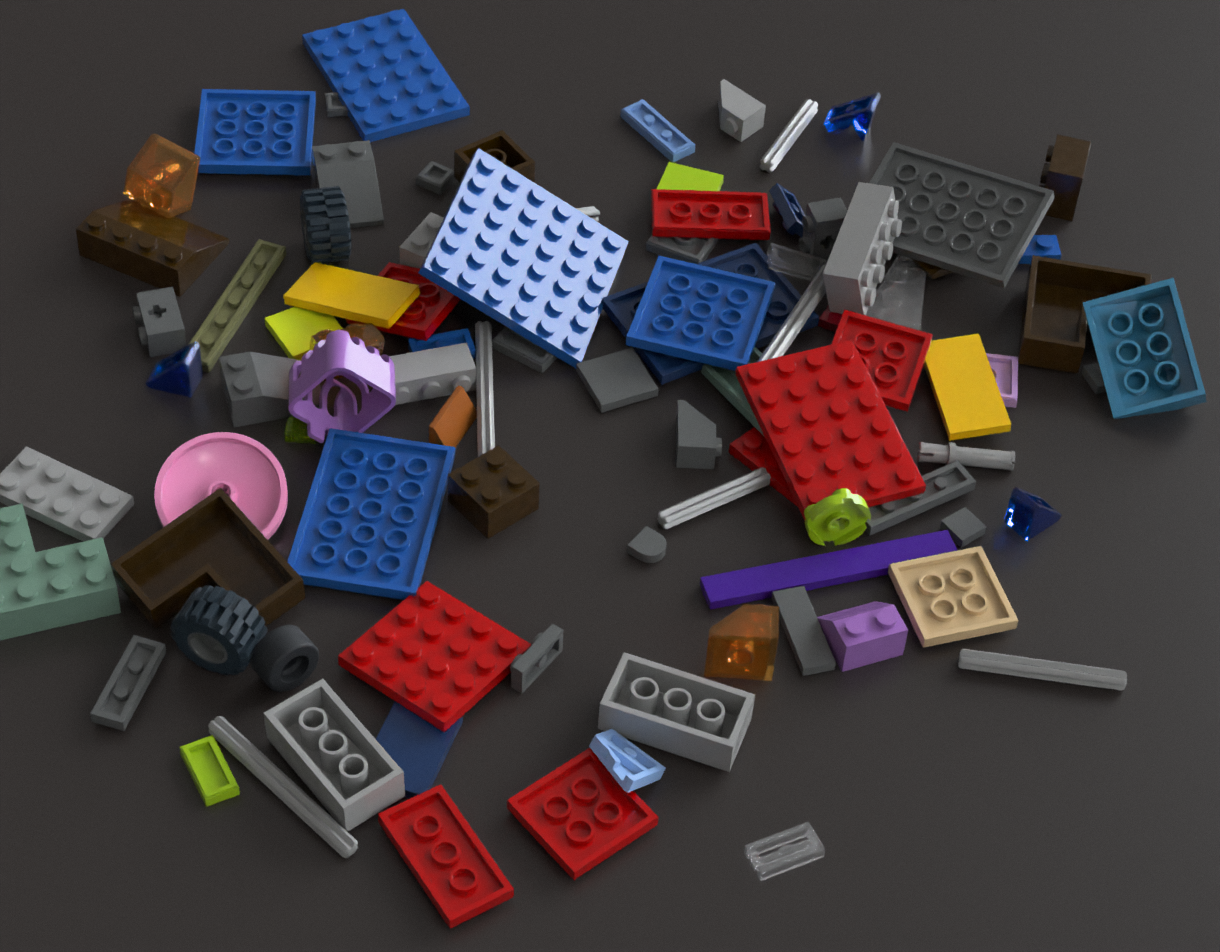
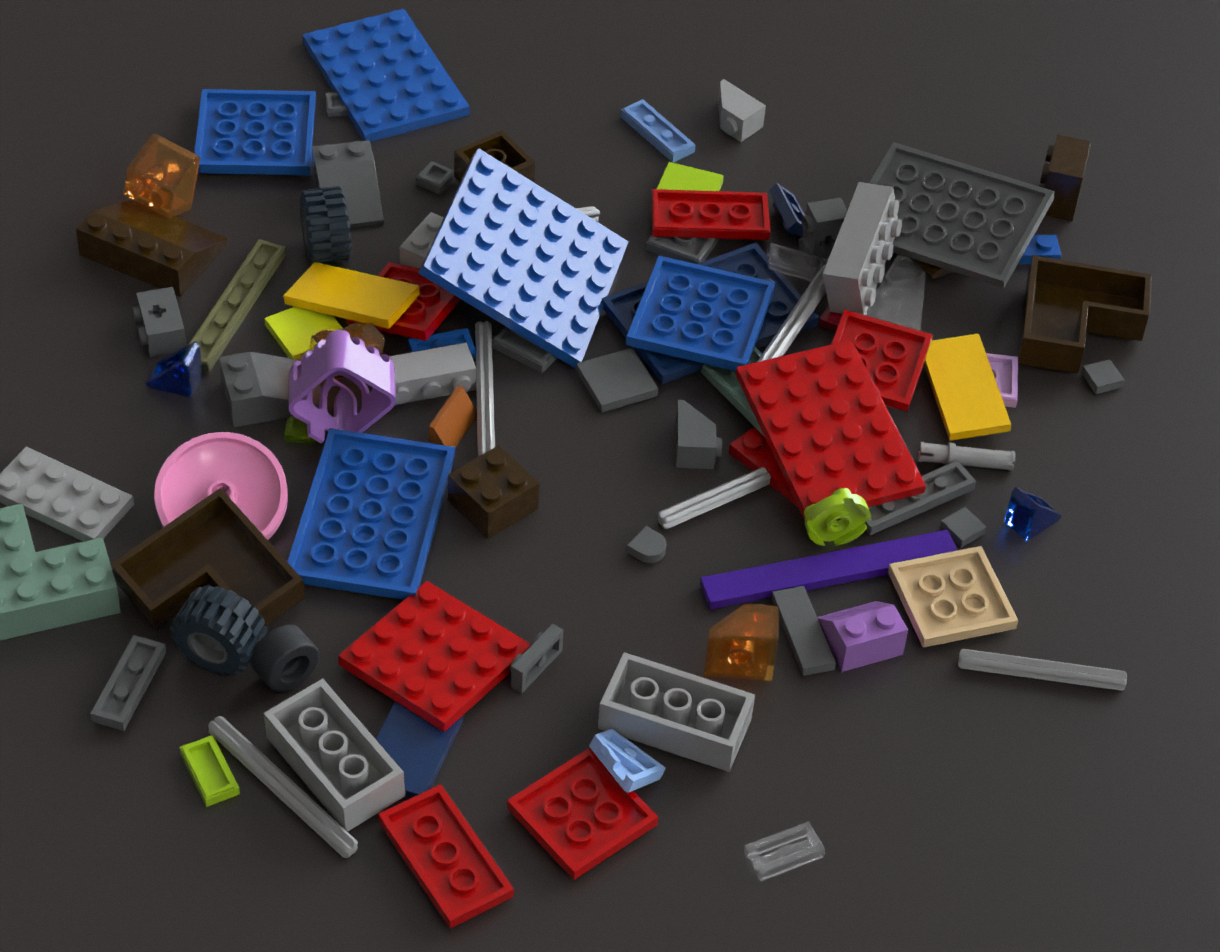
light grey axle [760,99,818,173] -> none
clear blue slope [823,93,881,141] -> none
dark azure slope [1083,278,1207,419] -> none

